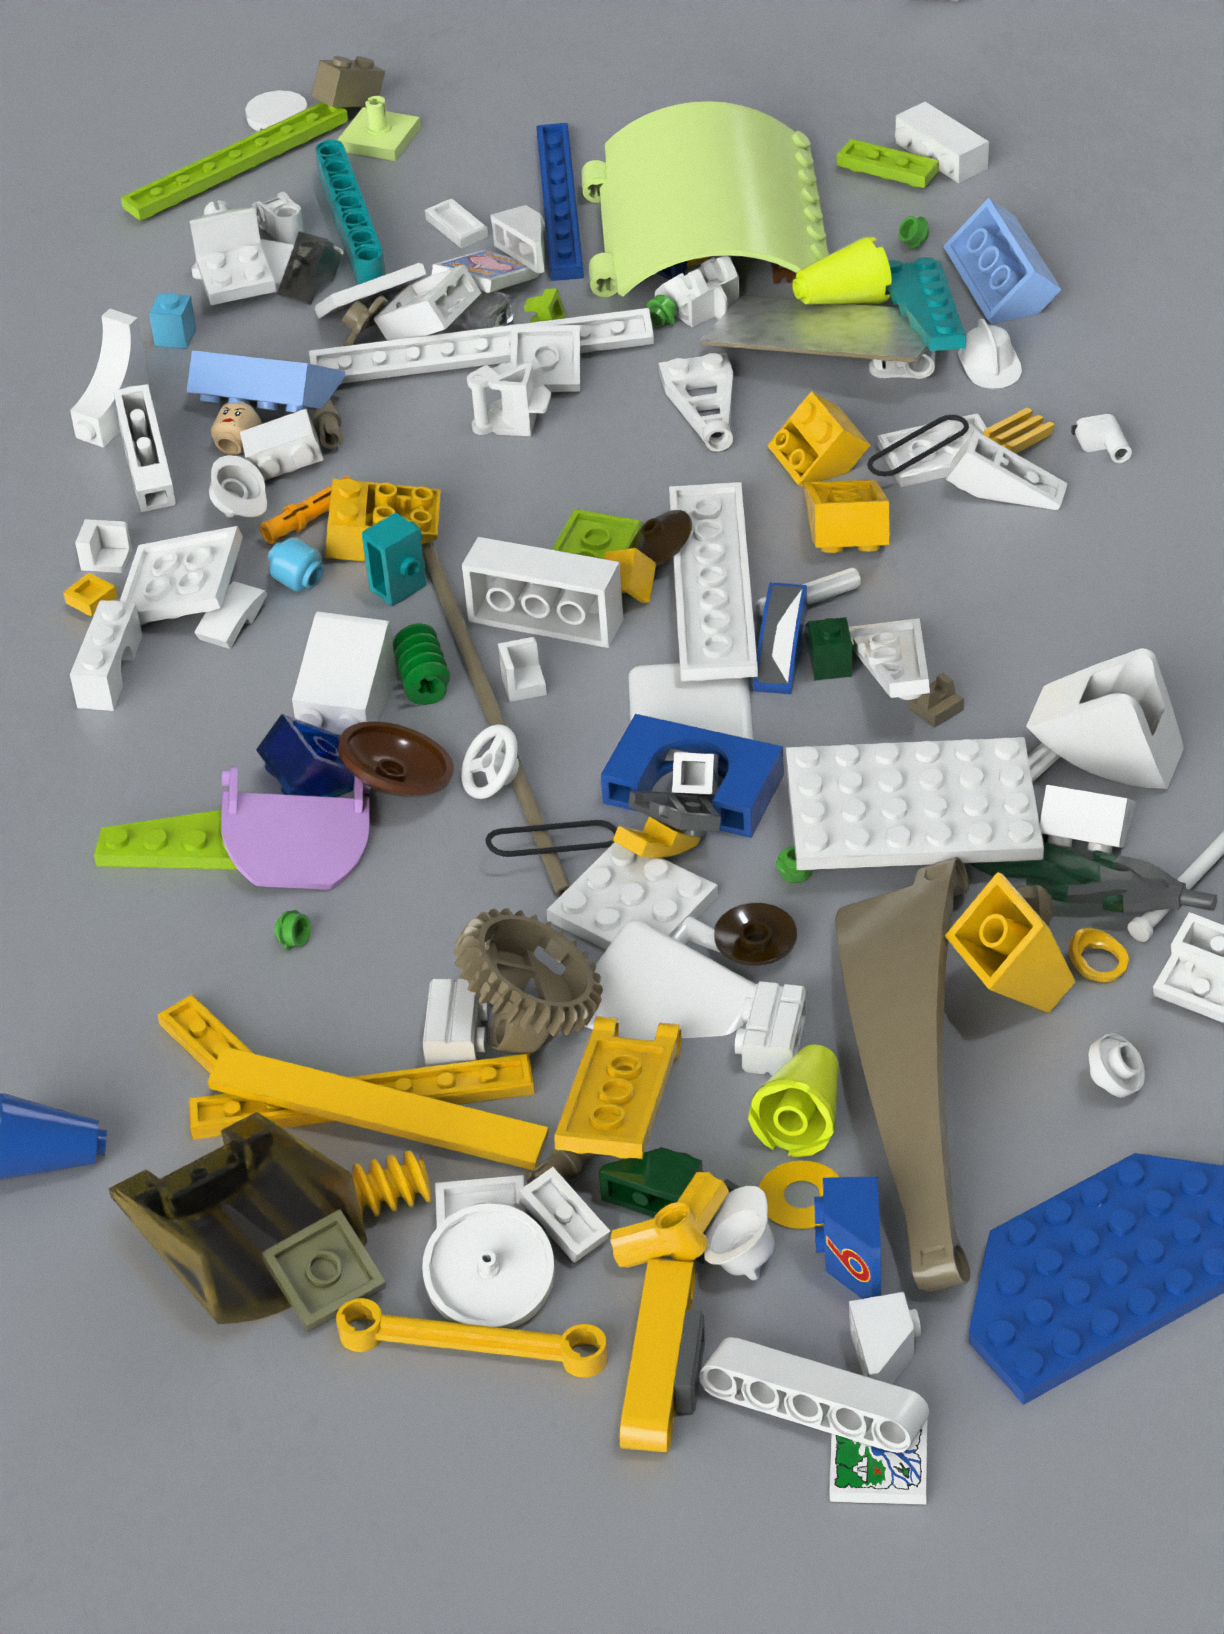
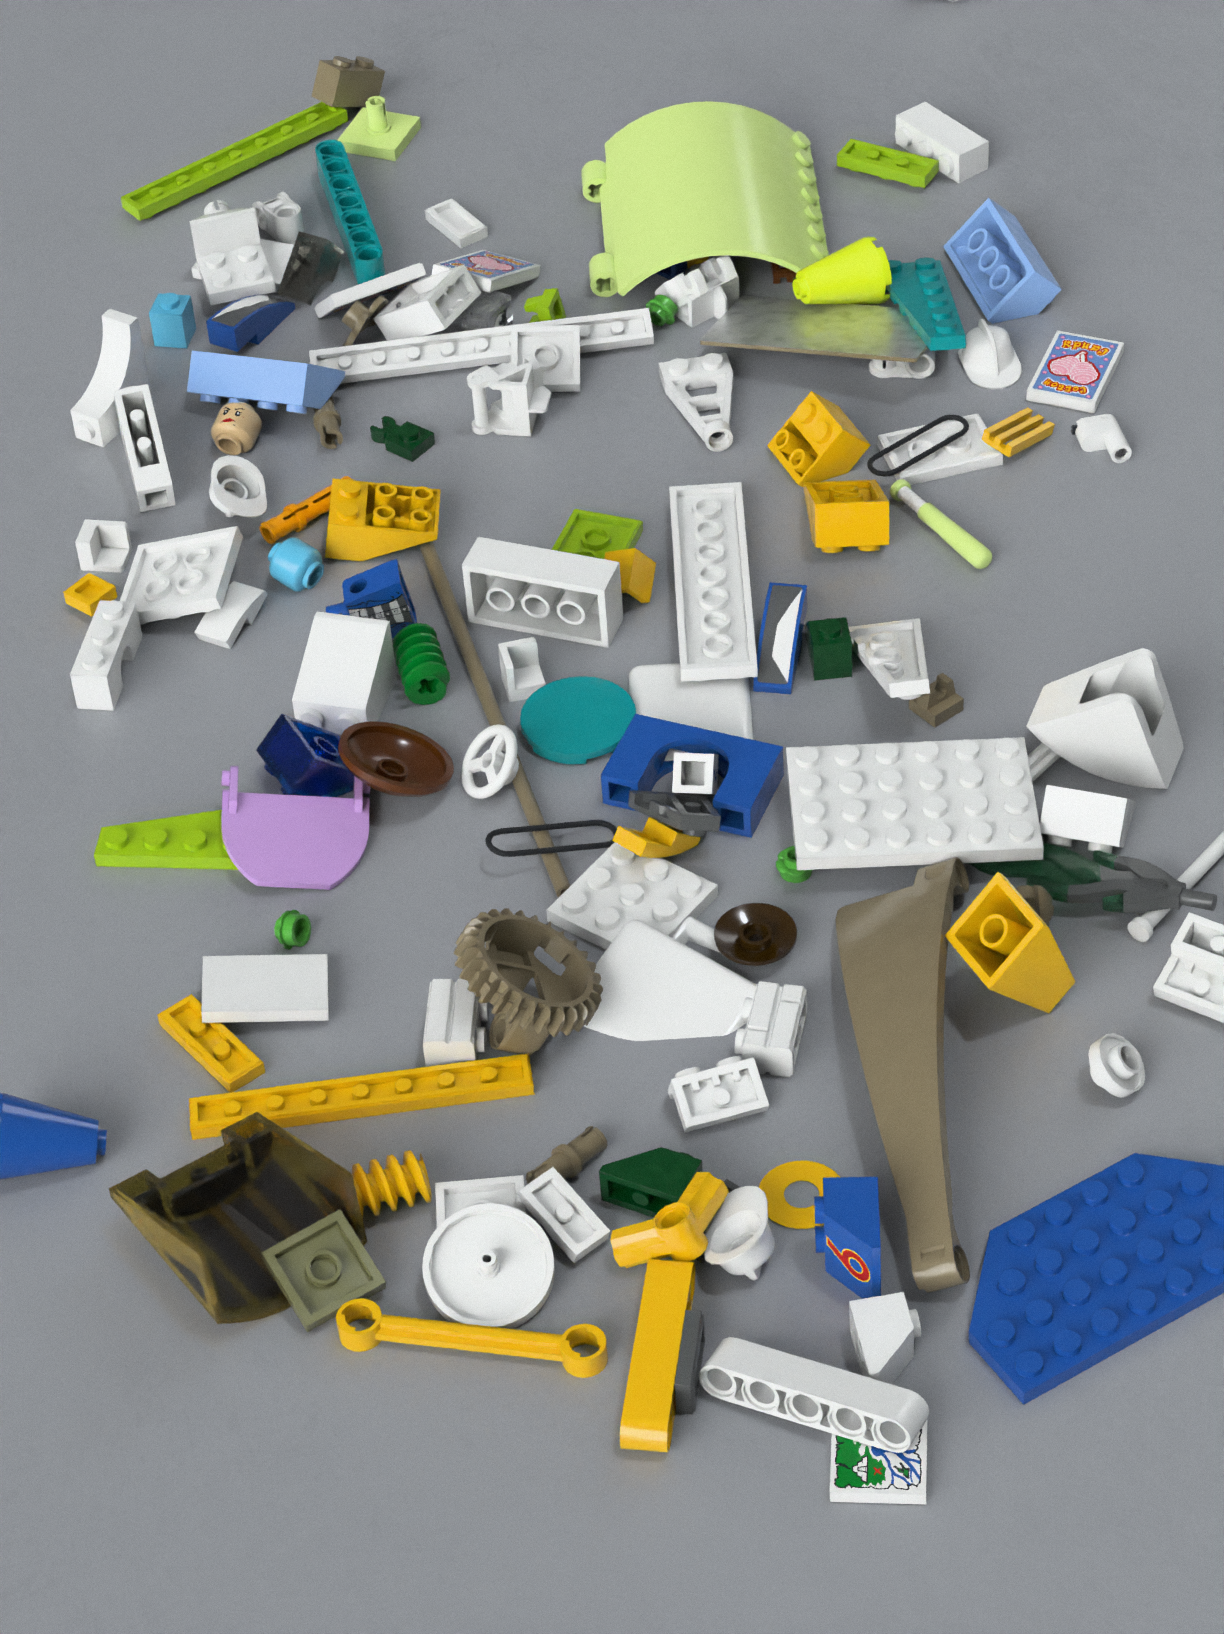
yellow tile [208,1046,549,1170] -> none
white brick [240,409,324,481] -> none
white tile [245,90,308,132] -> none
teal brick [361,512,426,606] -> none
white slope [491,205,545,274] -> none
blue tile [536,123,584,281] -> none
yellow hinge [555,1016,682,1159] -> none
dark brown dish [631,510,693,566] -> none
neon yellow cone [748,1044,839,1157] -> none
white axle [756,568,861,619] -> none
bright green plate [898,216,929,249] -> none
white slope [946,430,1068,510] -> none
yellow piece [1069,927,1129,983] -> none
none -> white tile [201,954,329,1023]
none -> blue slope [206,295,296,352]
none -> blue torso [326,559,417,639]
none -> dark green plate [370,416,435,462]
none -> teal tile [520,676,636,764]
none -> white bracket [668,1056,769,1133]
none -> yellowish green piece [890,479,992,569]
none -> tile [1026,330,1124,413]

